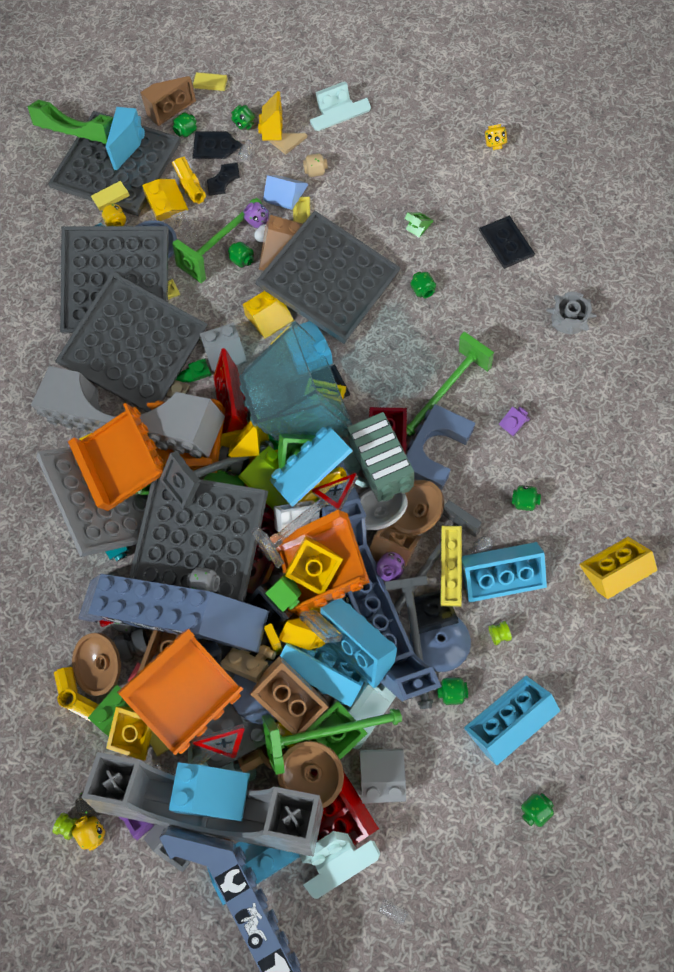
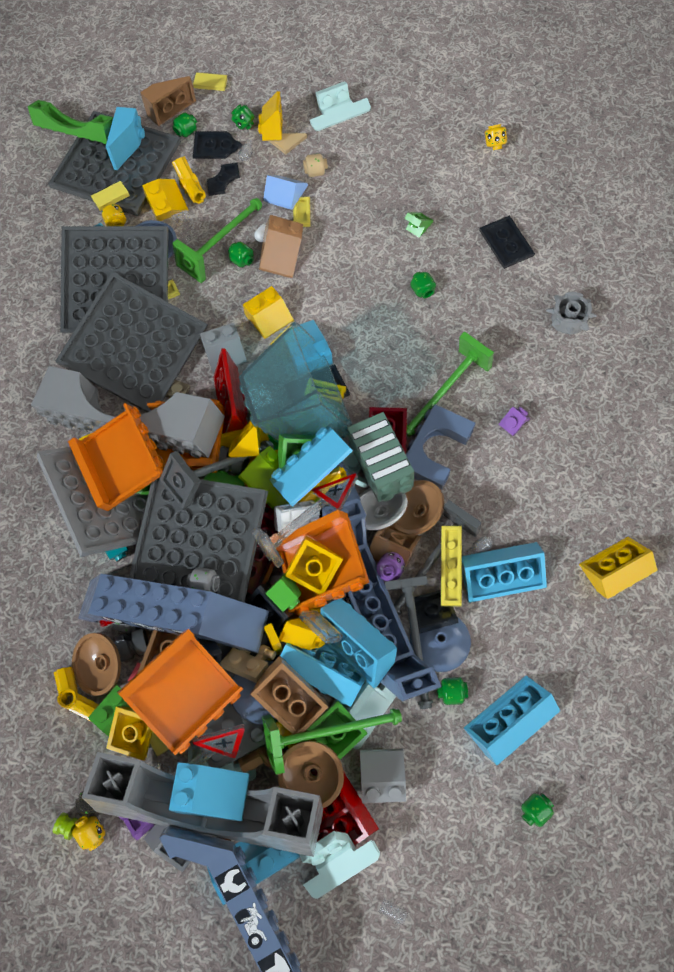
green plate [176,358,211,382] -> none
medium lavender head [243,202,269,228] -> none
dark grey plate [255,210,401,344] -> none
lime wheel [488,621,512,645] -> none
green head [512,485,541,511] -> none

